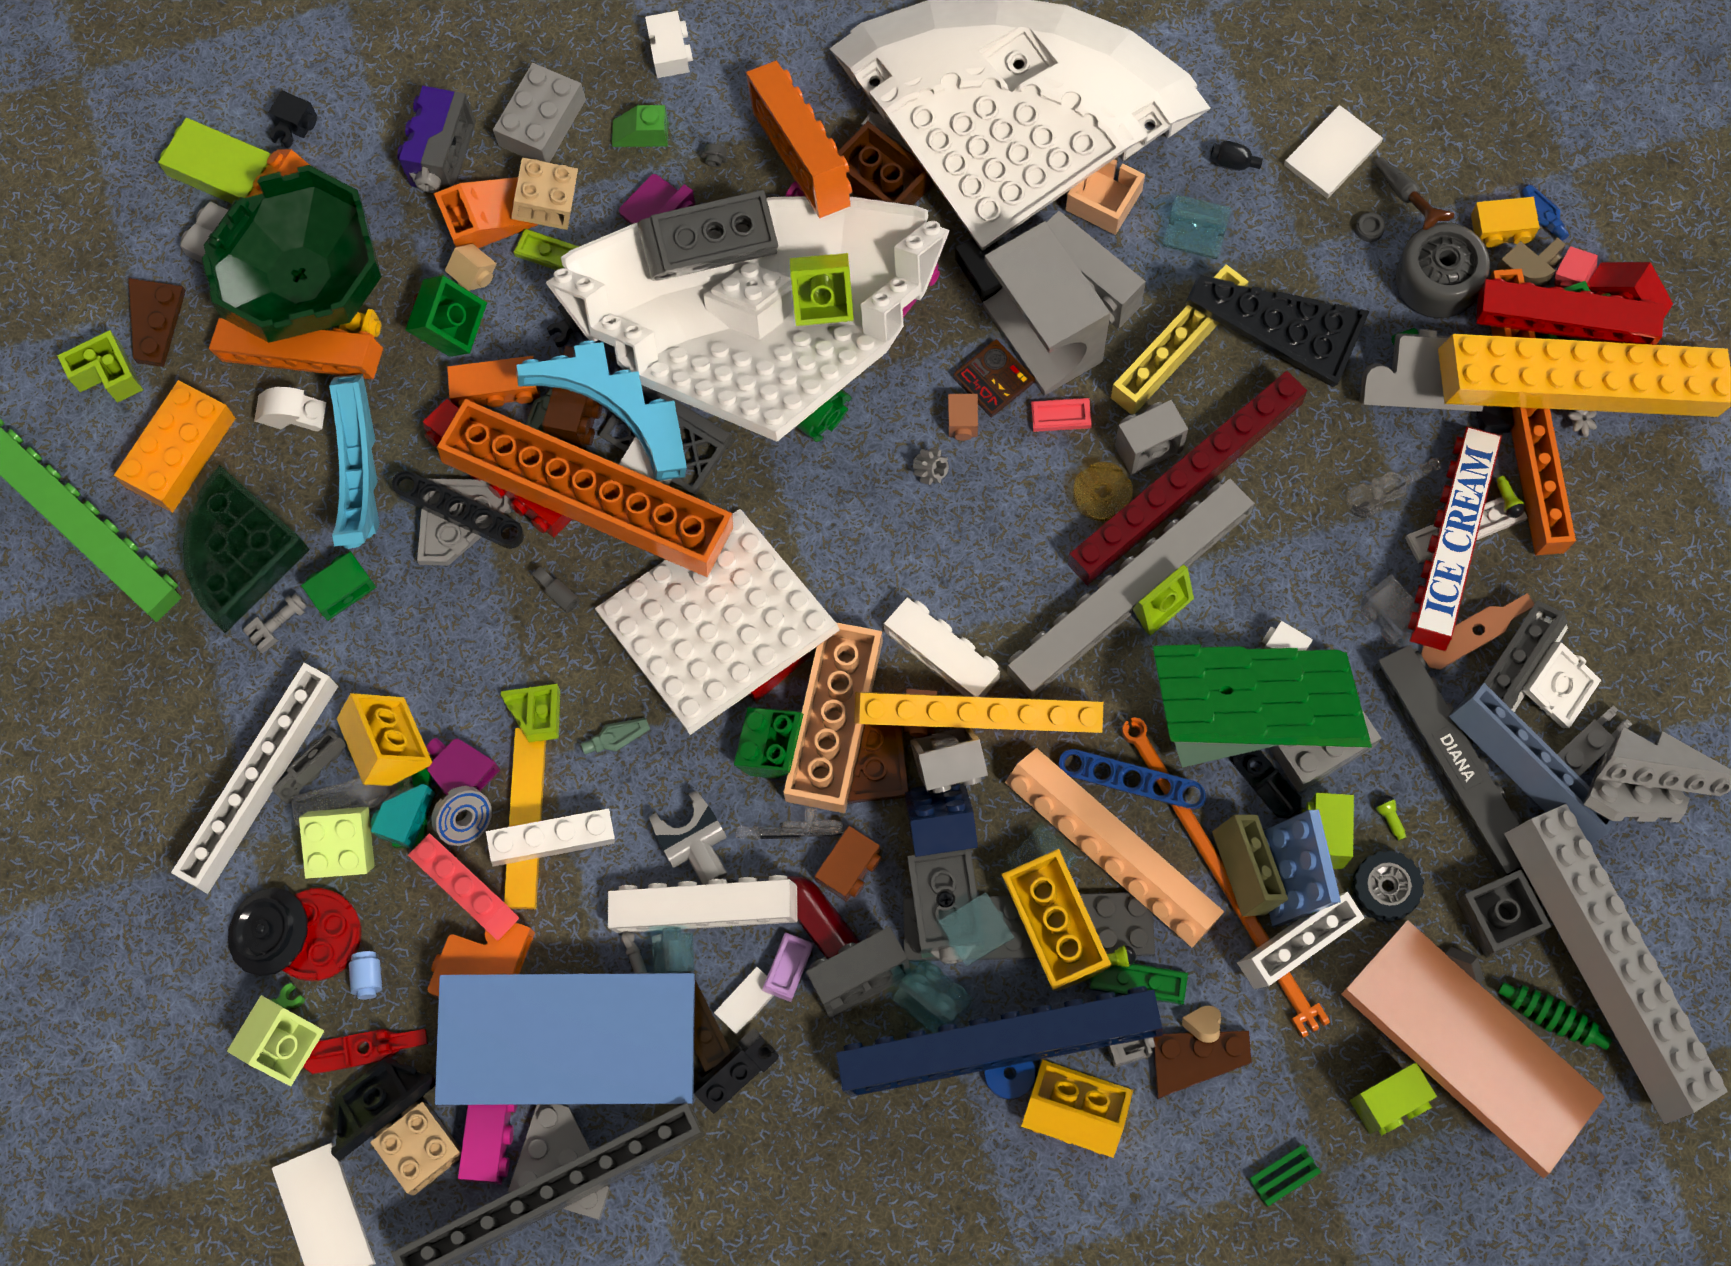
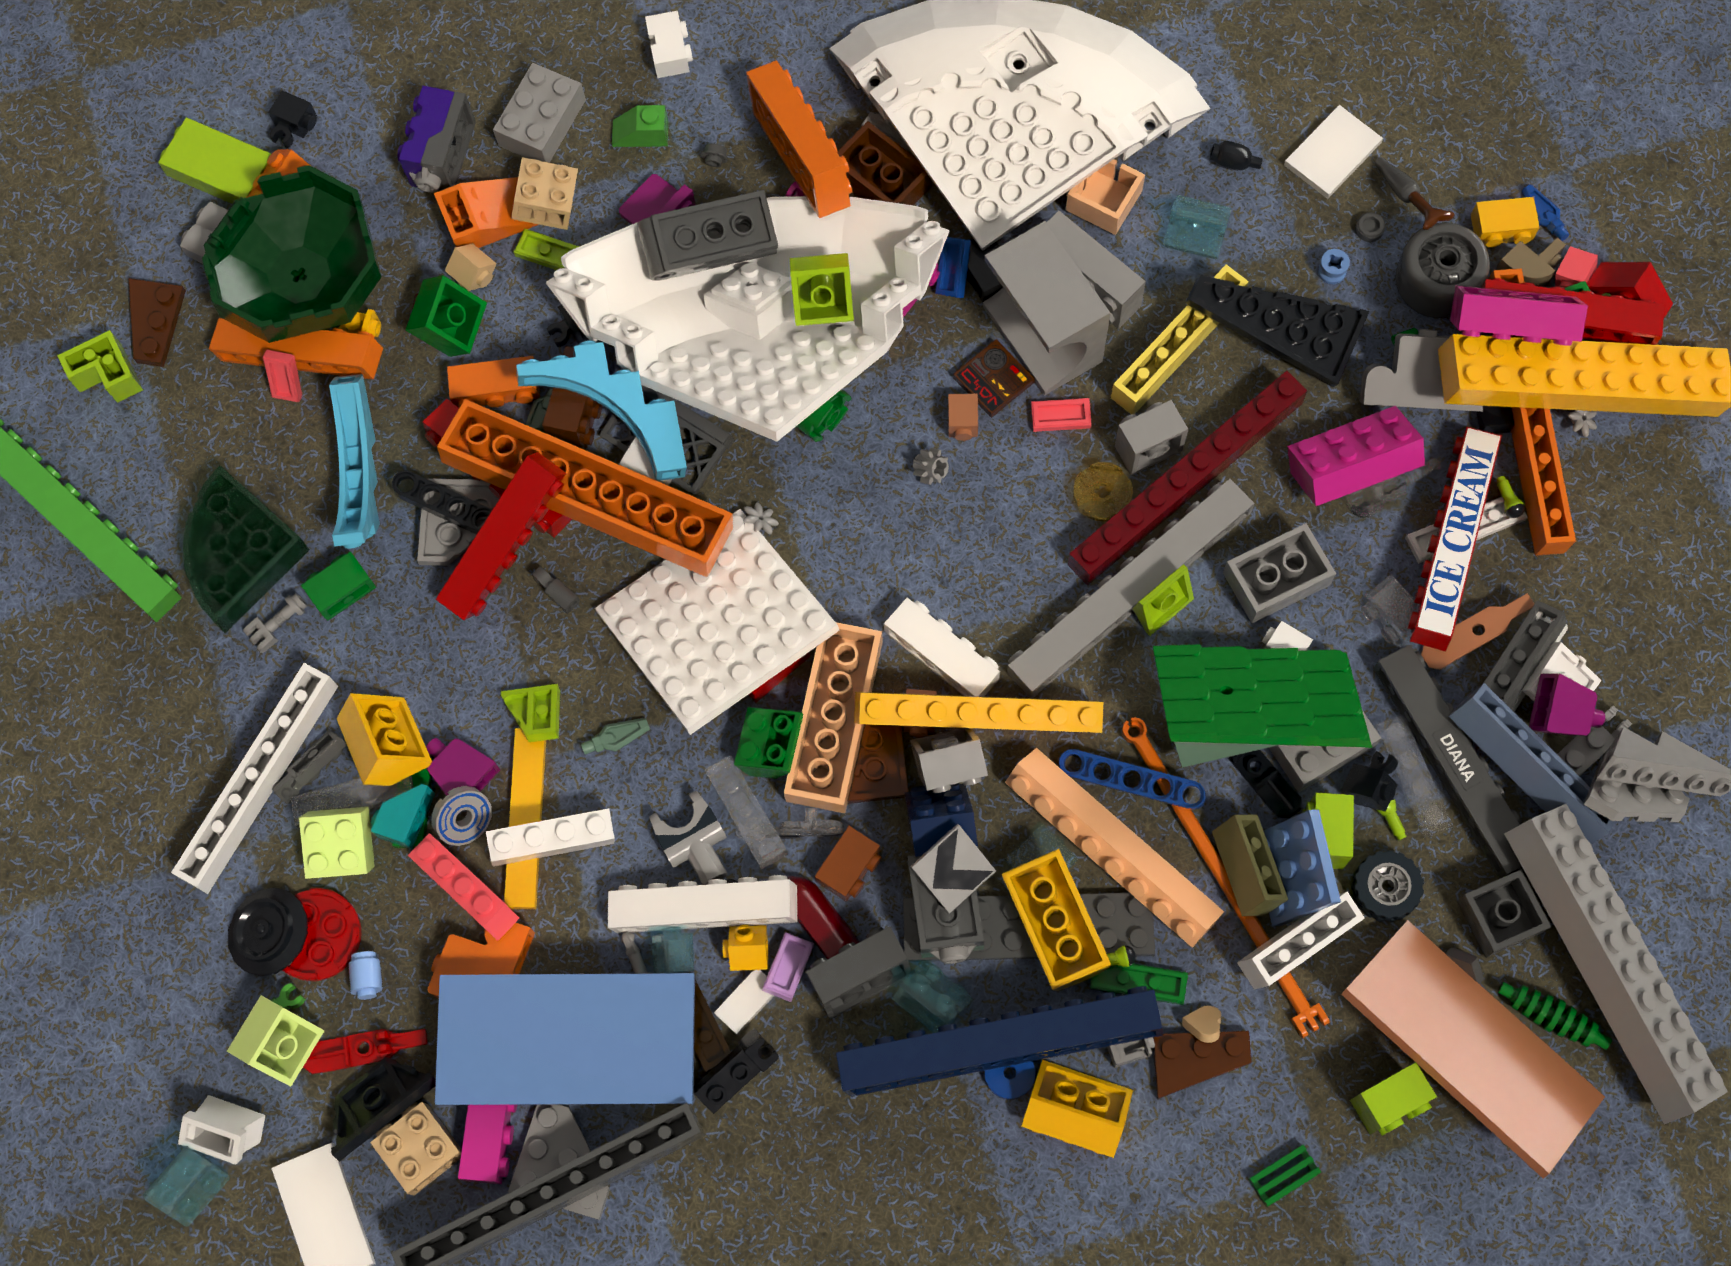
light orange brick [114,380,236,513] -> none
white brick [254,387,326,431] -> none
clear light blue piece [938,893,1014,967] -> none
none -> clear light blue bracket [143,1146,230,1227]
none -> white hips [178,1095,265,1165]
none -> coral tile [263,350,302,402]
none -> red brick [435,452,566,620]
none -> clear plate [704,755,788,870]
none -> yellow brick [723,925,769,971]
none -> light grey plant [743,502,779,534]
none -> light grey piece [910,824,996,914]
none -> blue tile [935,237,971,298]
none -> light grey brick [1223,523,1336,623]
none -> dark pink brick [1287,406,1425,506]
none -> medium blue wheel [1318,249,1350,284]
none -> black brick [1341,751,1398,812]
none -> clear plate [1374,715,1454,839]
none -> dark pink brick [1450,286,1588,346]
none -> magenta torso [1529,674,1605,736]

